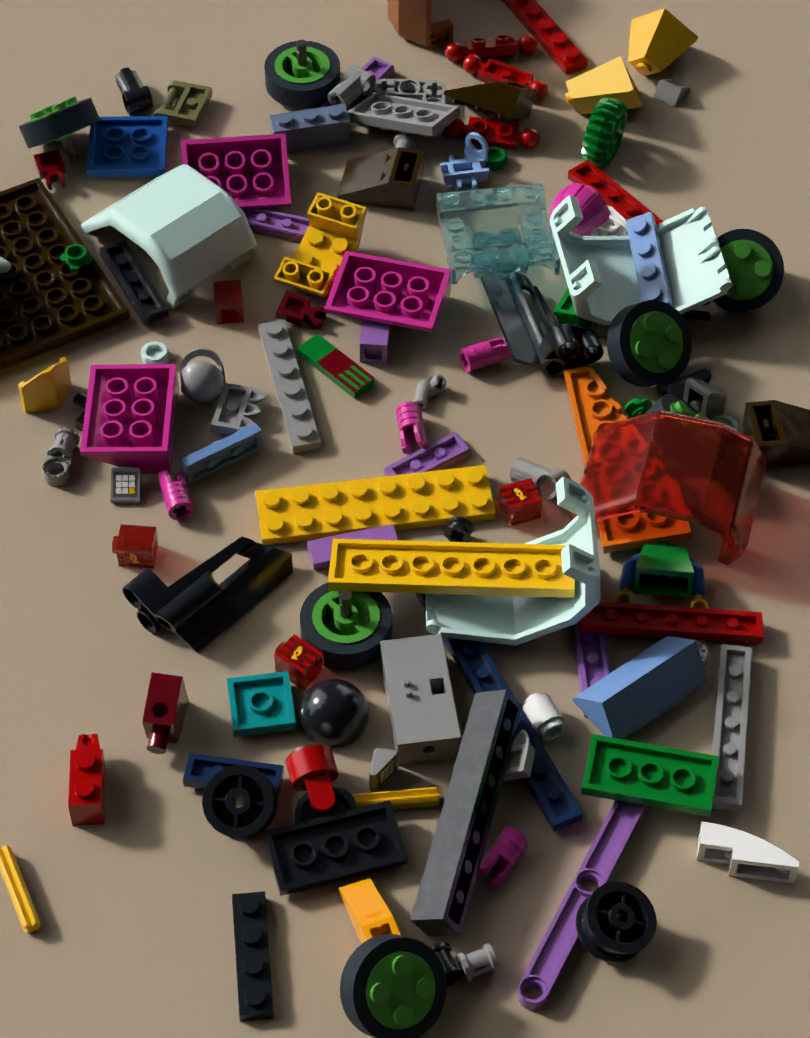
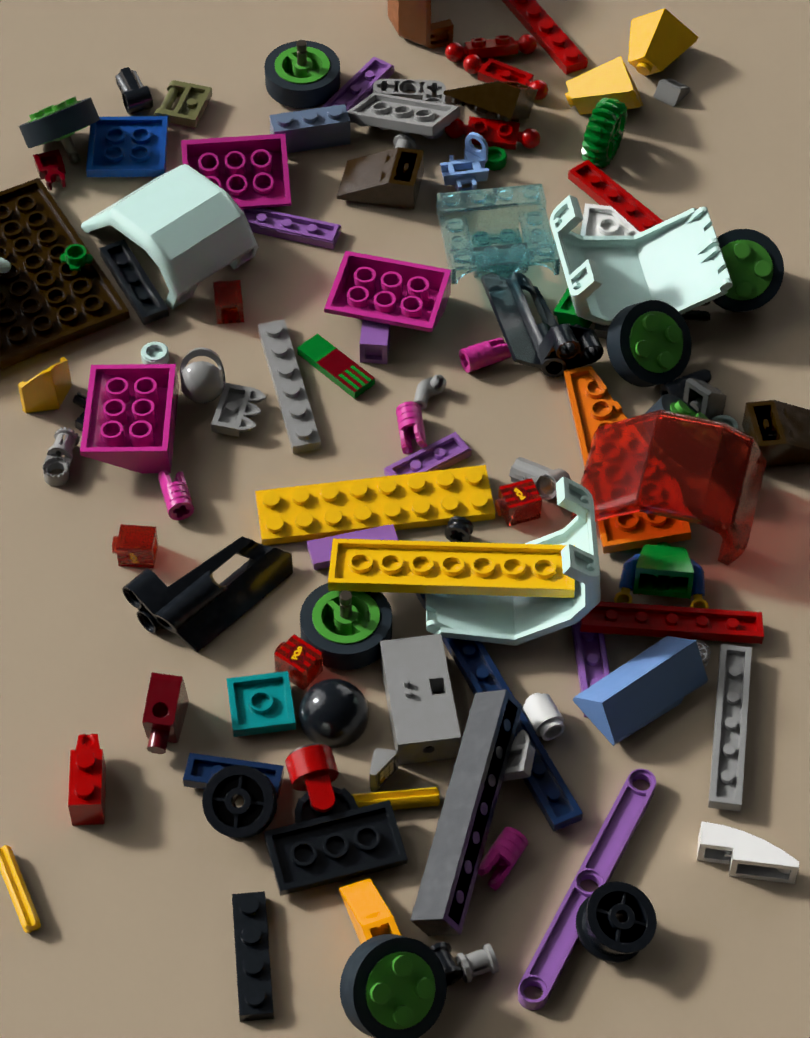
slope [110,467,142,504] -> none
medium blue plate [181,423,263,485] -> none
yellow slope [274,192,367,297] -> none
dark red plate [275,291,327,330] -> none
light grey piece [328,65,376,108] -> none
dark pink hair [549,183,610,236] -> none
green plate [581,734,719,817] -> none
medium blue plate [625,211,673,306] -> none
green plate [625,398,652,425] -> none

